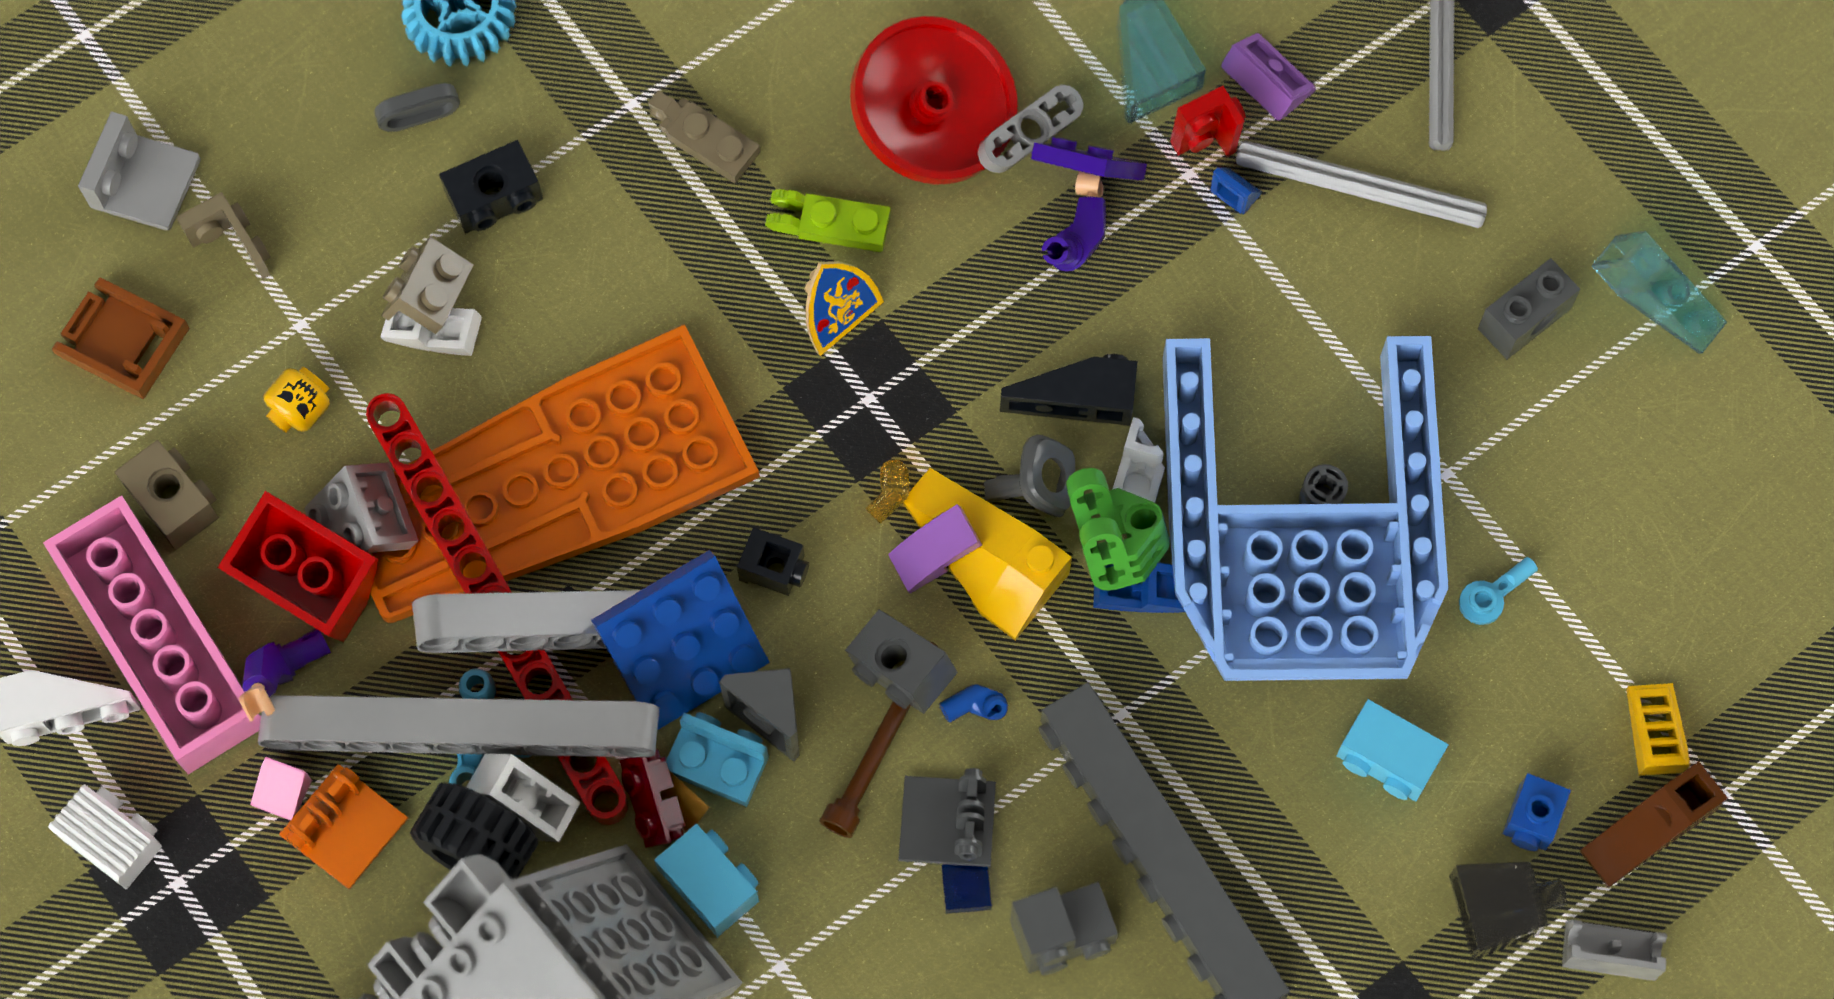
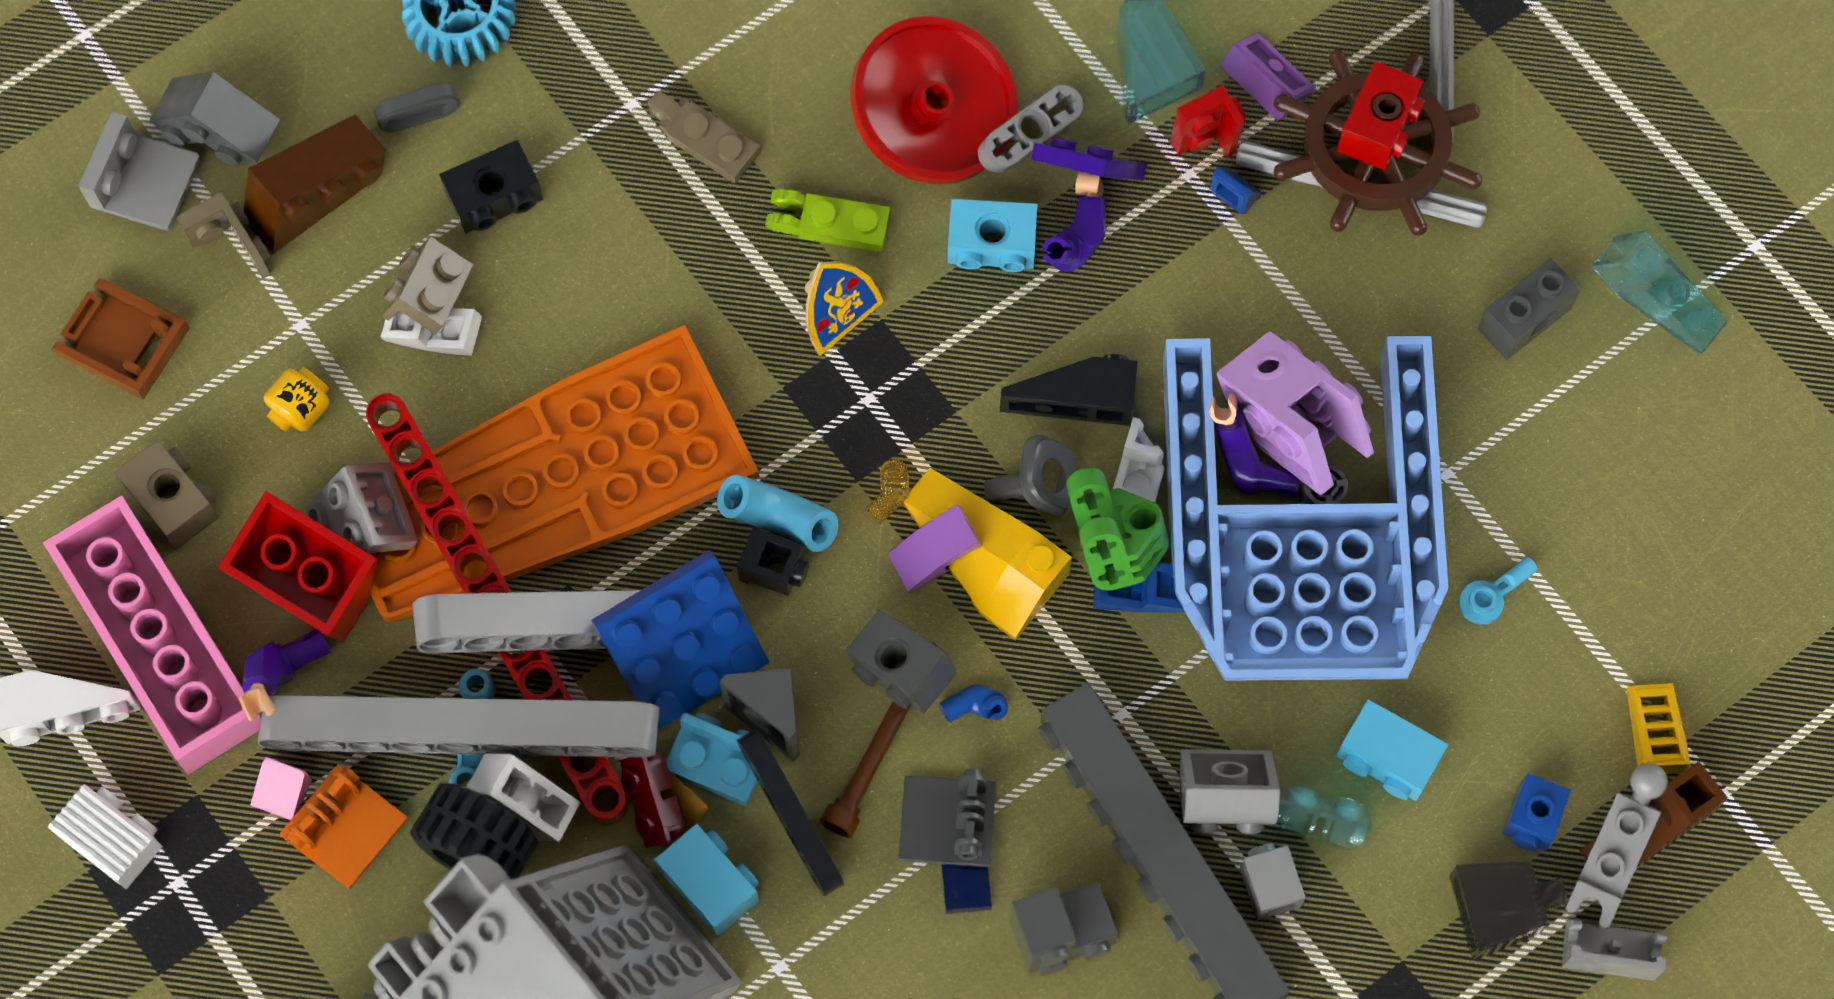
none -> dark grey brick [149,71,280,166]
none -> reddish brown wedge [243,115,386,254]
none -> medium azure cylinder [717,475,839,552]
none -> black beam [736,729,844,897]
none -> medium azure brick [948,199,1038,272]
none -> light grey brick [1180,749,1280,834]
none -> dark purple arm [1210,394,1300,498]
none -> lavender torso [1217,331,1374,496]
none -> light grey brick [1240,843,1306,921]
none -> reddish brown brick [1274,50,1482,236]
none -> clear light blue hinge [1277,784,1372,849]
none -> light grey plate [1565,763,1668,929]

